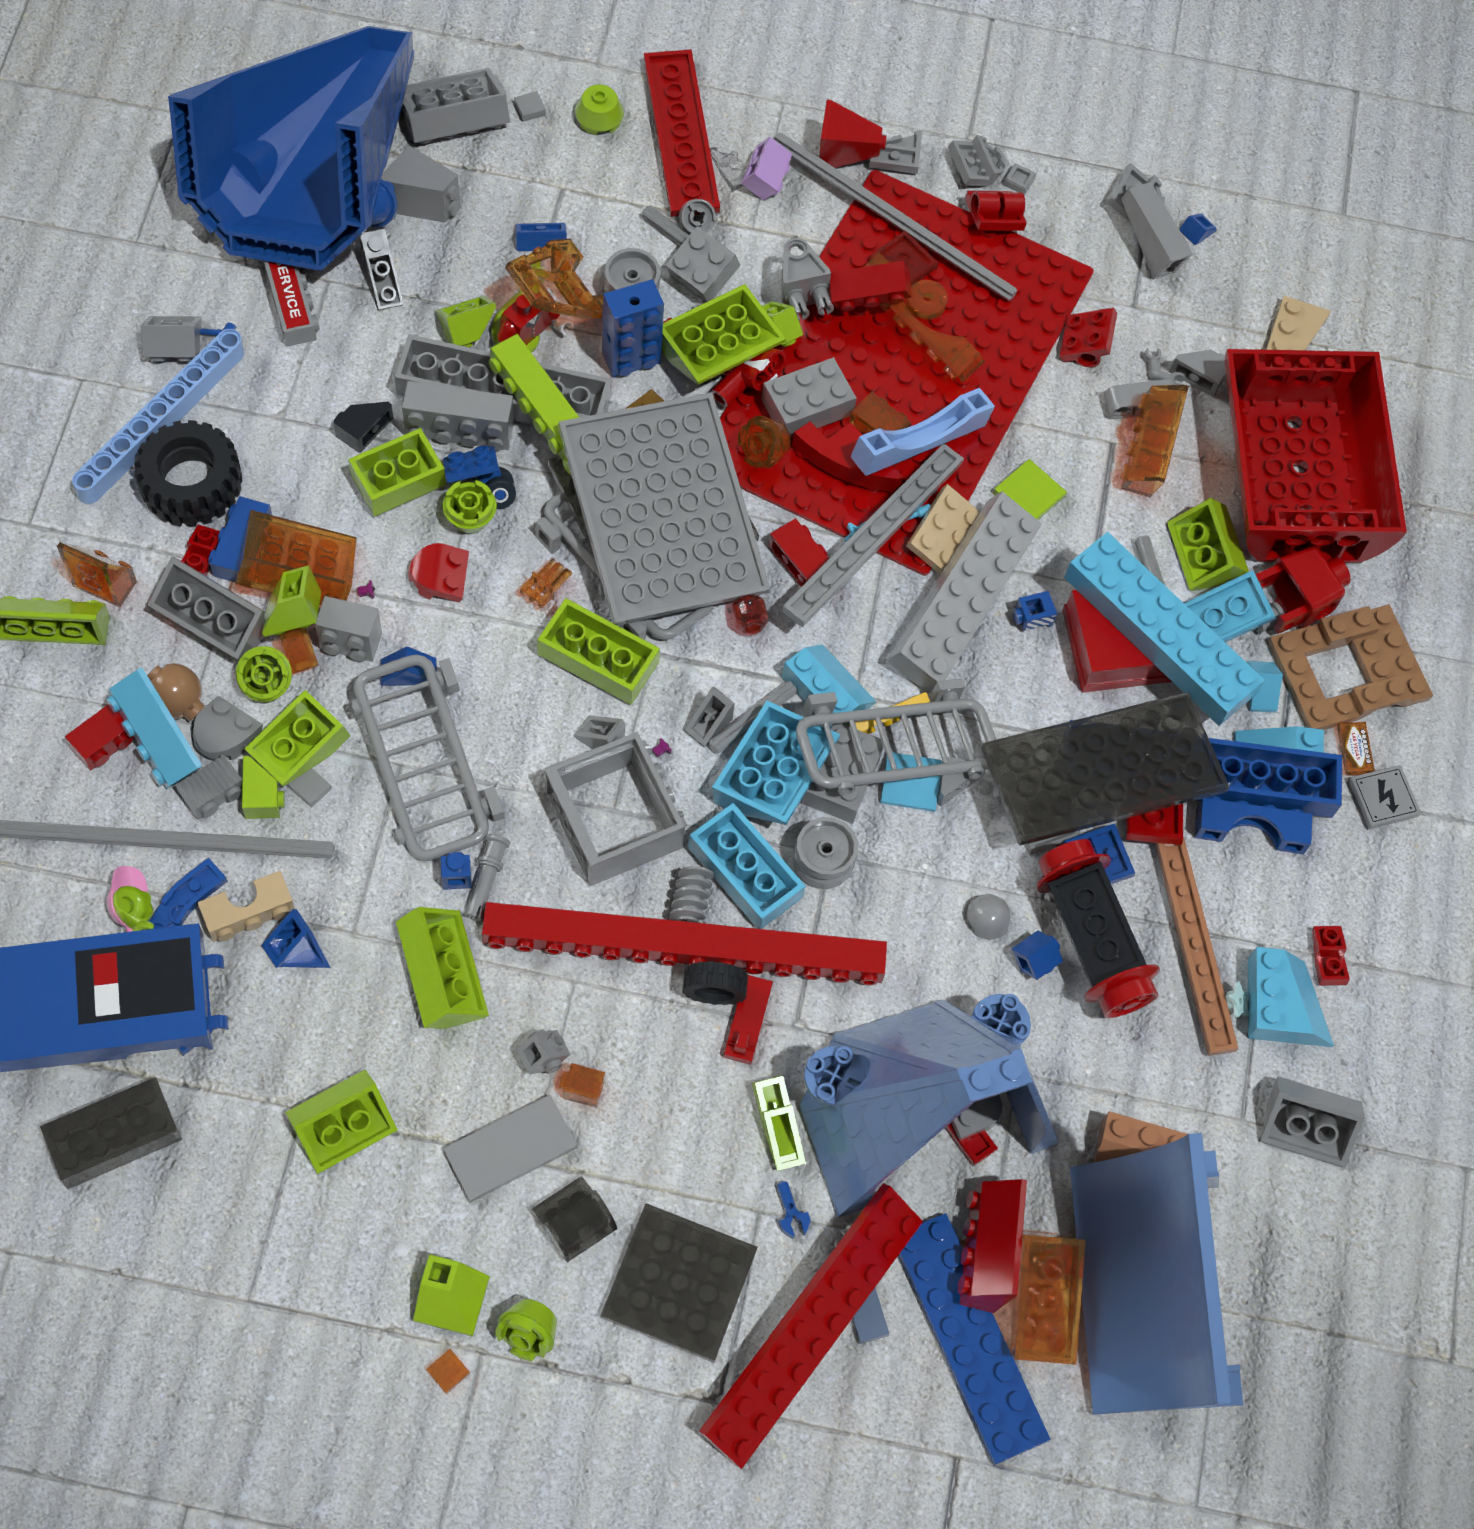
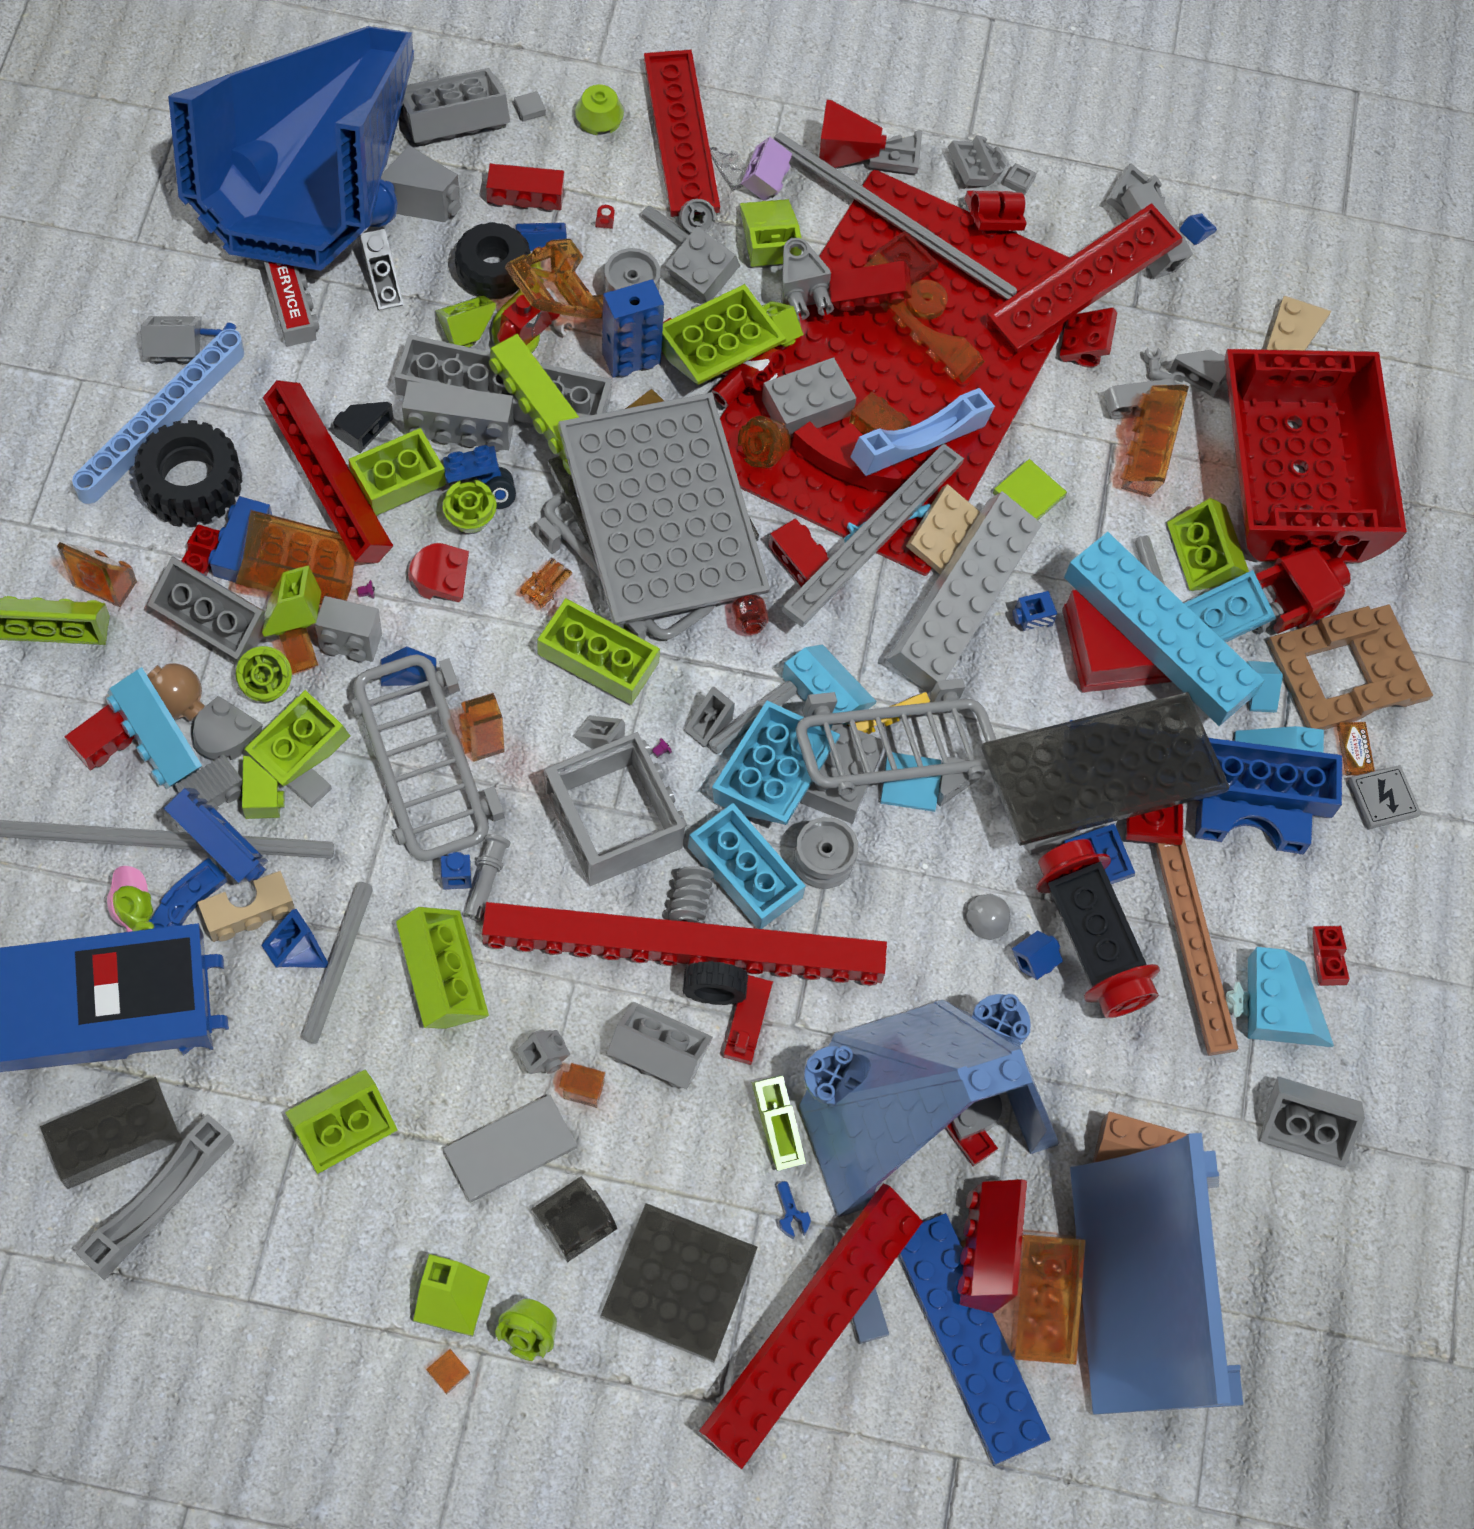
none -> light grey arch [76,1114,234,1280]
none -> blue door [164,788,268,883]
none -> red brick [262,380,393,563]
none -> light grey axle [302,882,373,1044]
none -> black tyre [455,222,531,298]
none -> clear orange brick [458,693,505,762]
none -> red brick [486,163,564,210]
none -> red piece [595,204,615,229]
none -> light grey slope [606,1002,713,1090]
none -> lime slope [740,199,802,267]
none -> red plate [987,203,1183,354]

